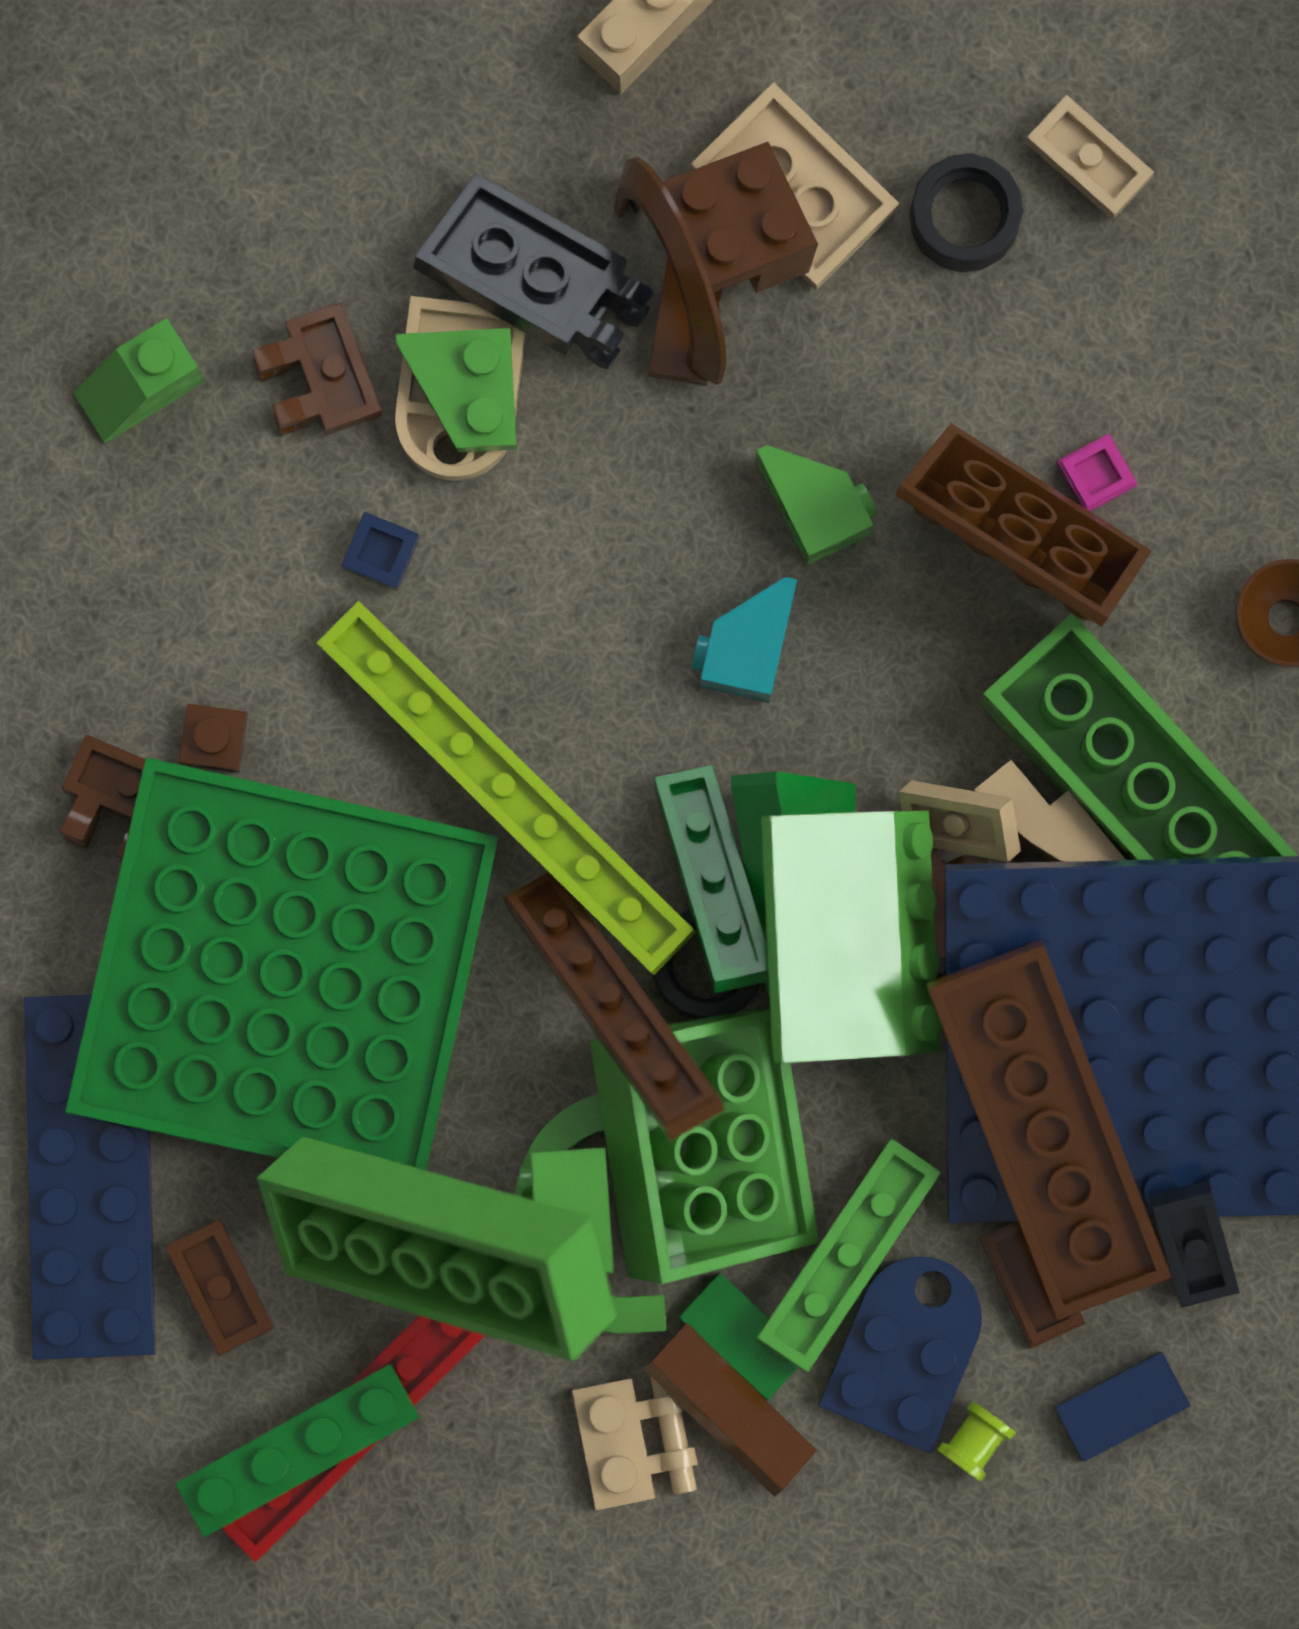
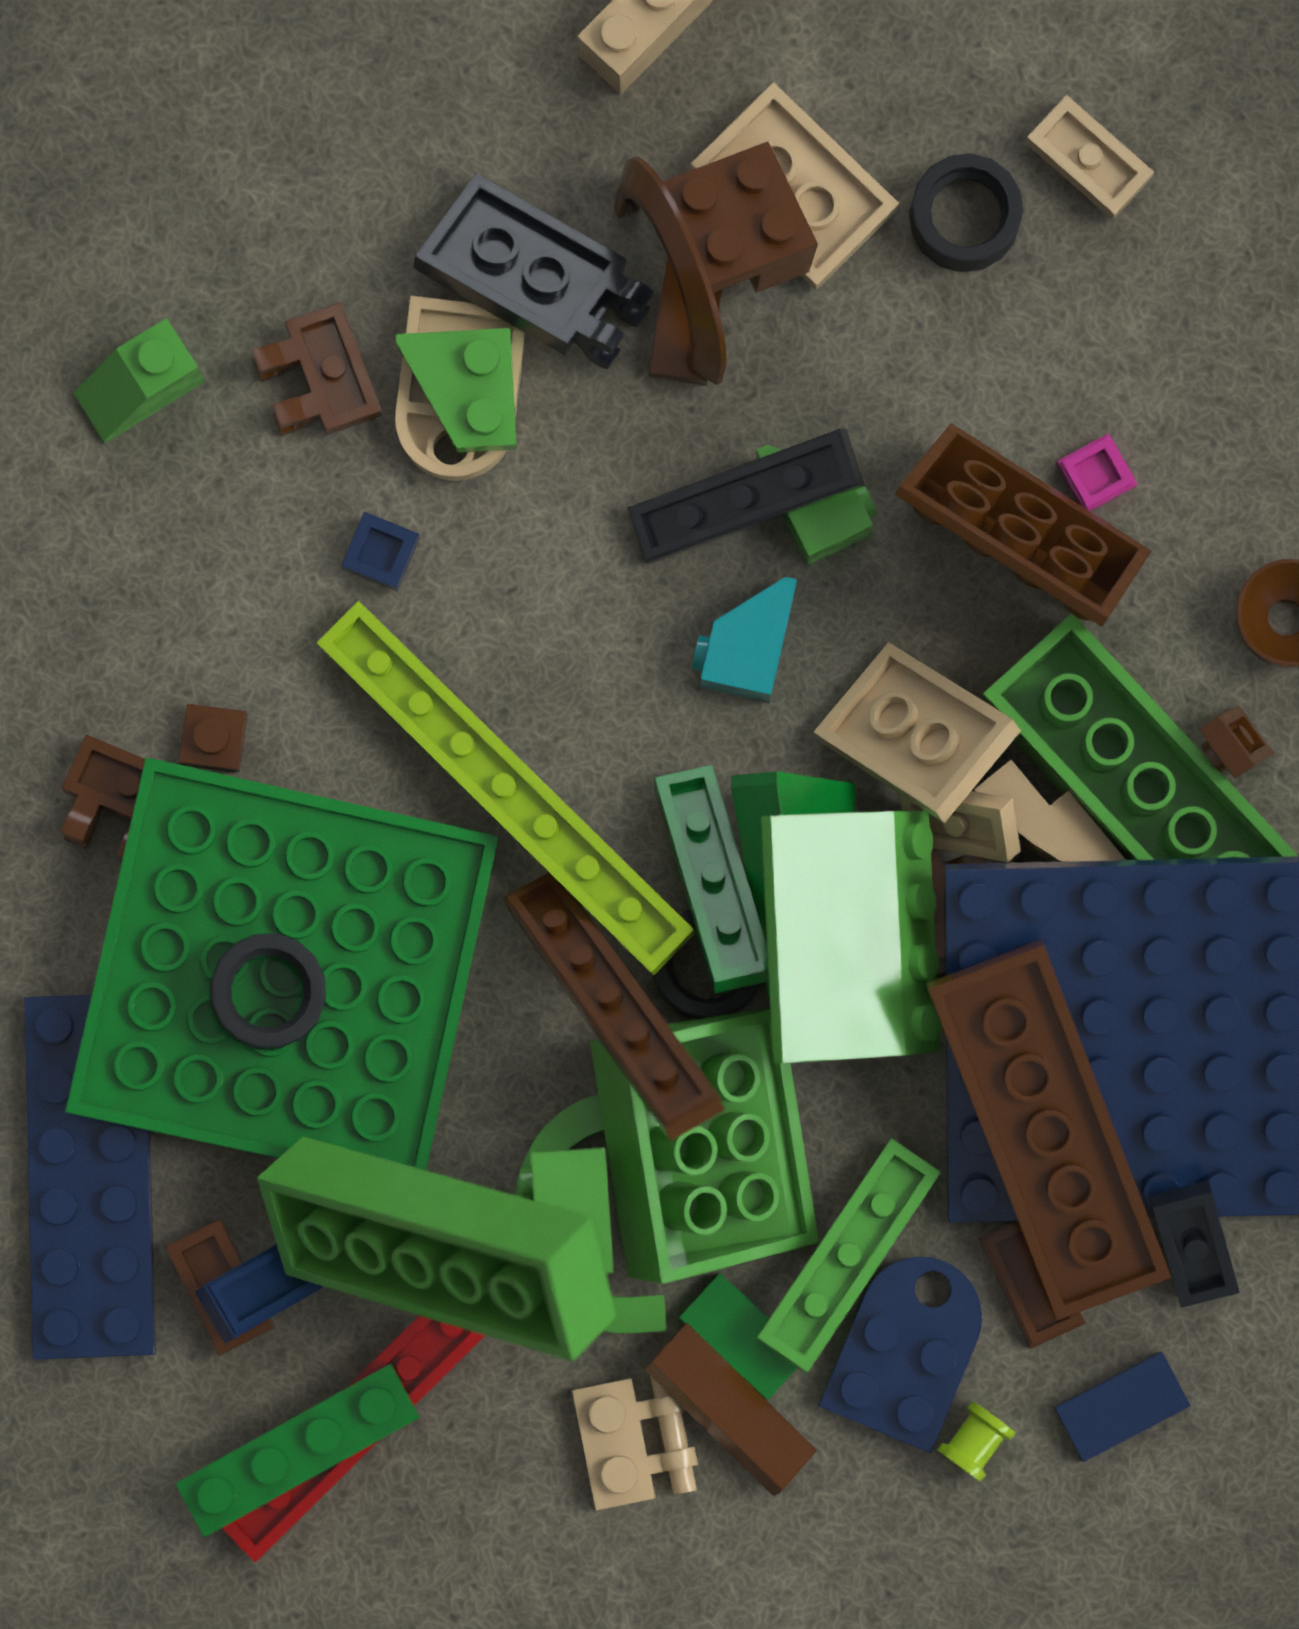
none -> dark blue tile [194,1244,325,1344]
none -> black tyre [210,933,326,1050]
none -> black tile [627,429,865,564]
none -> tan plate [813,642,1021,823]
none -> reddish brown plate [1199,706,1274,779]

